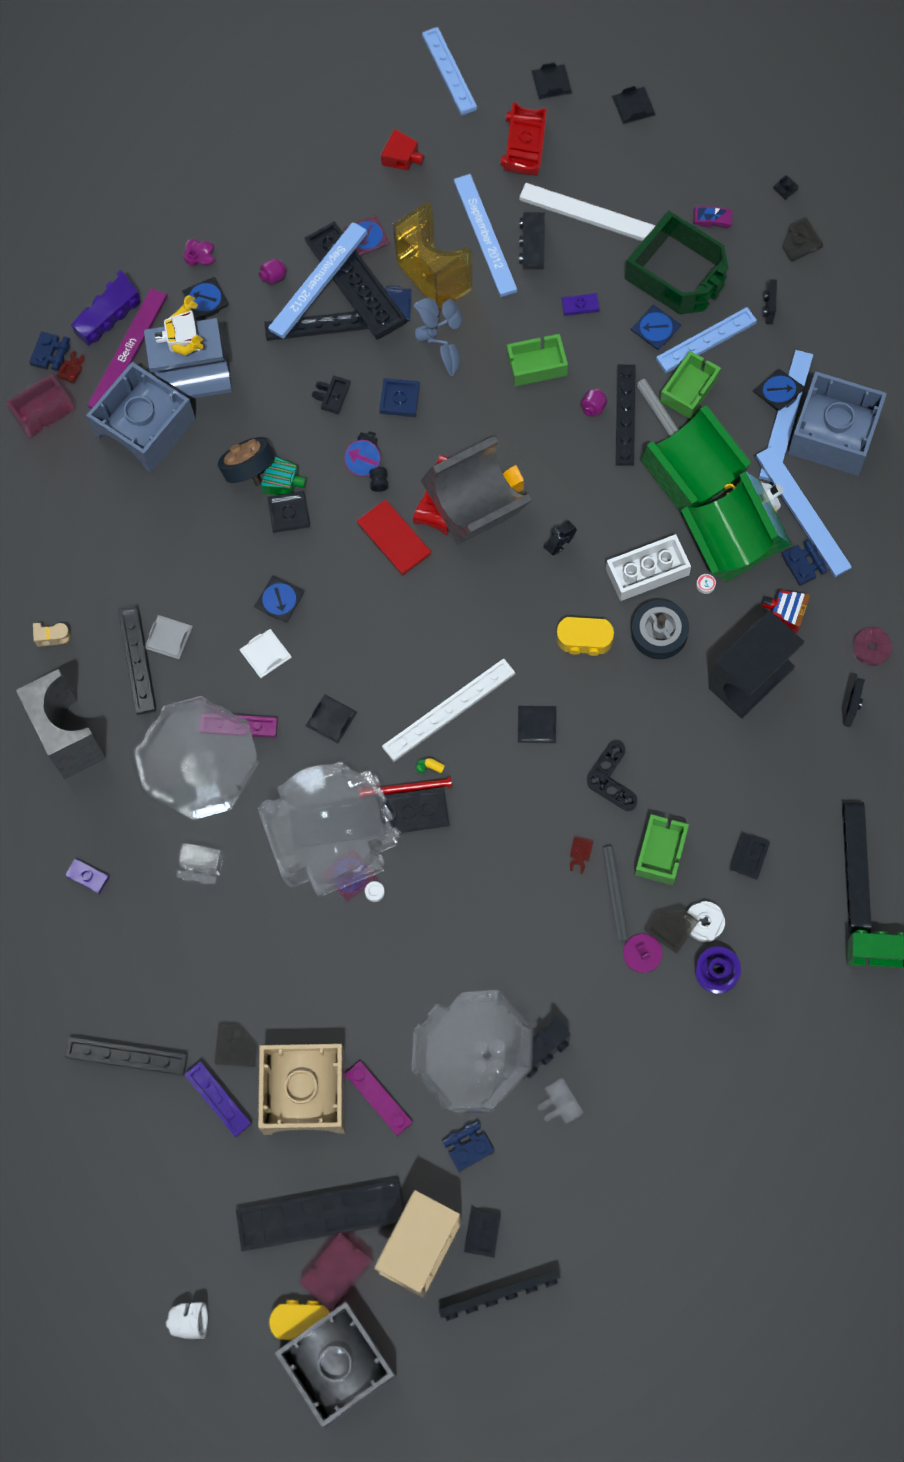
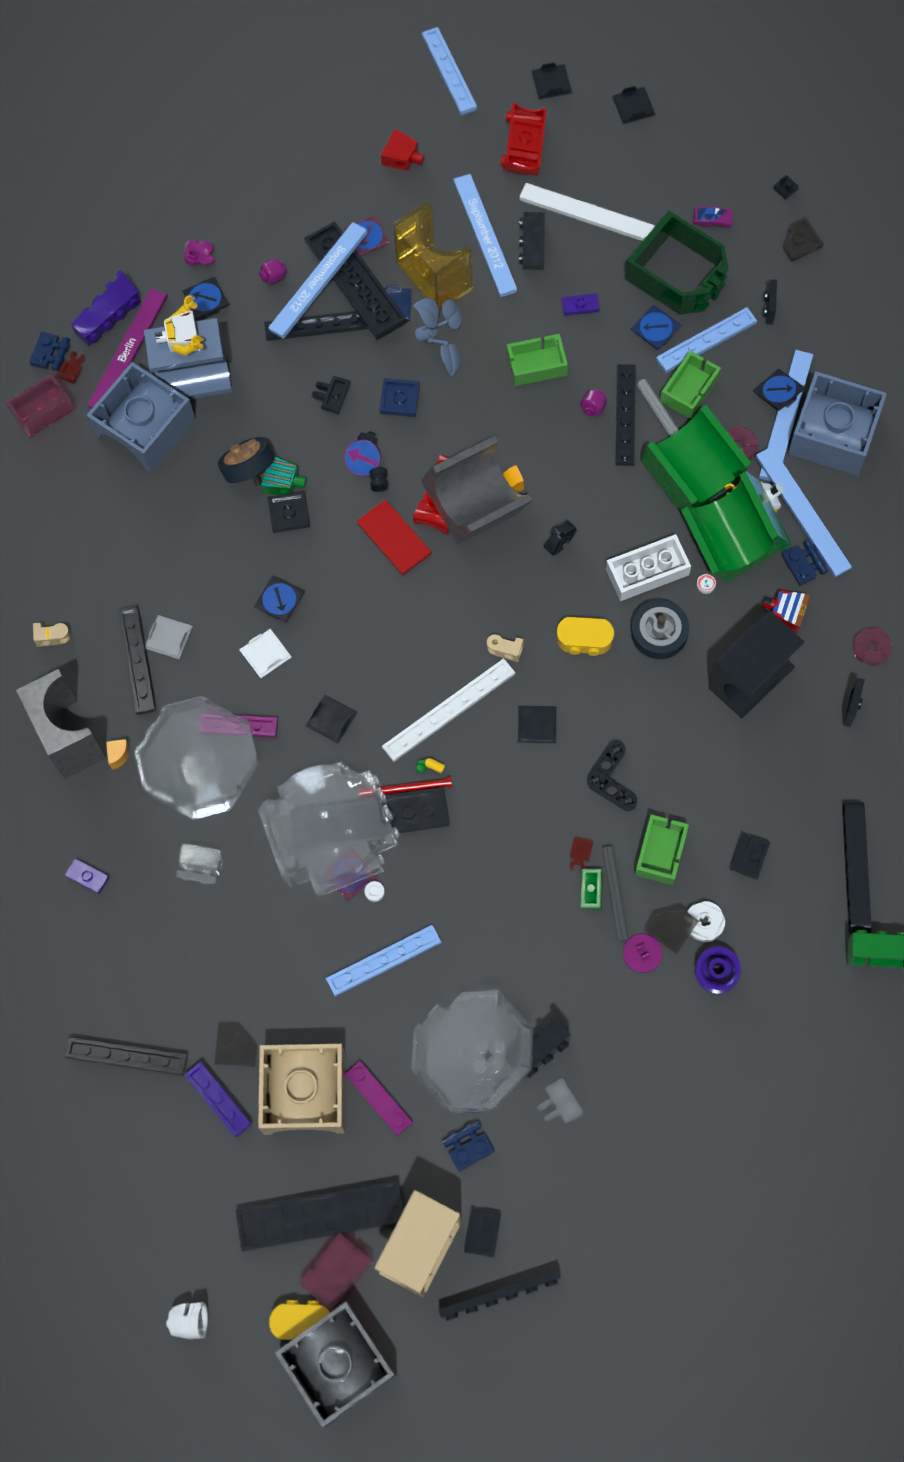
none -> light orange brick [106,739,129,770]
none -> light blue tile [326,925,441,997]
none -> tan leg [487,634,524,662]
none -> green slope [581,869,603,911]
none -> clear pink plate [727,425,759,460]

